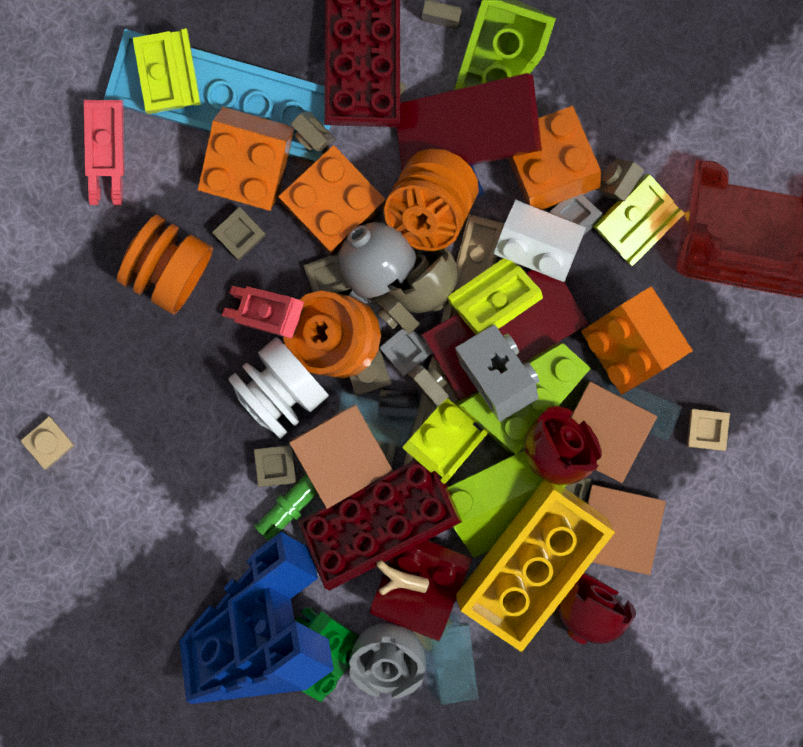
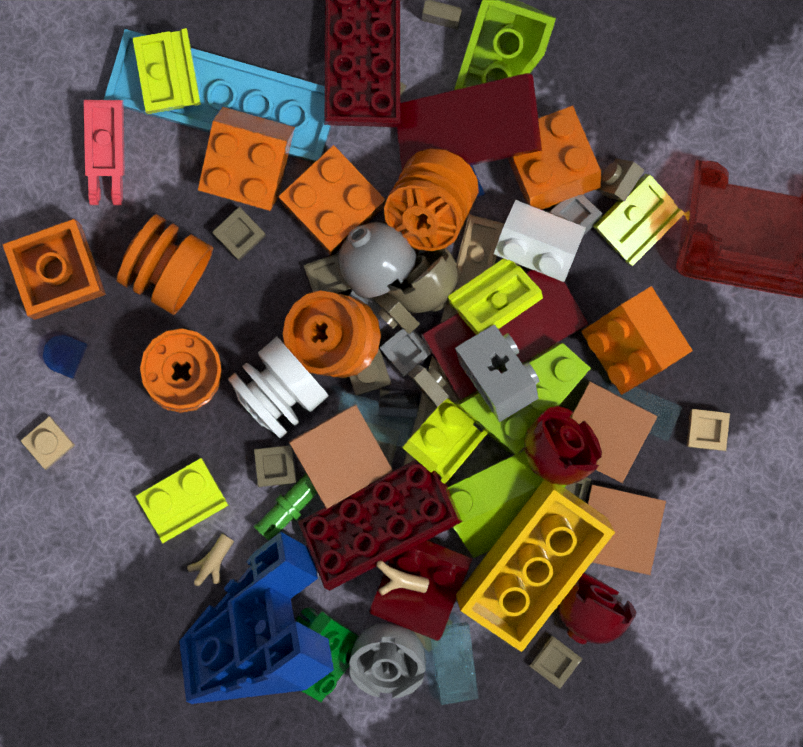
coral hinge [221,286,304,339] -> none
dark tan plate [291,112,336,151] -> none
none -> orange brick [2,219,106,320]
none -> clear blue tile [43,335,88,379]
none -> neon yellow plate [136,458,229,543]
none -> orange wheel [140,329,221,413]
none -> tan bar [187,534,234,586]
none -> dark tan tile [529,635,582,689]

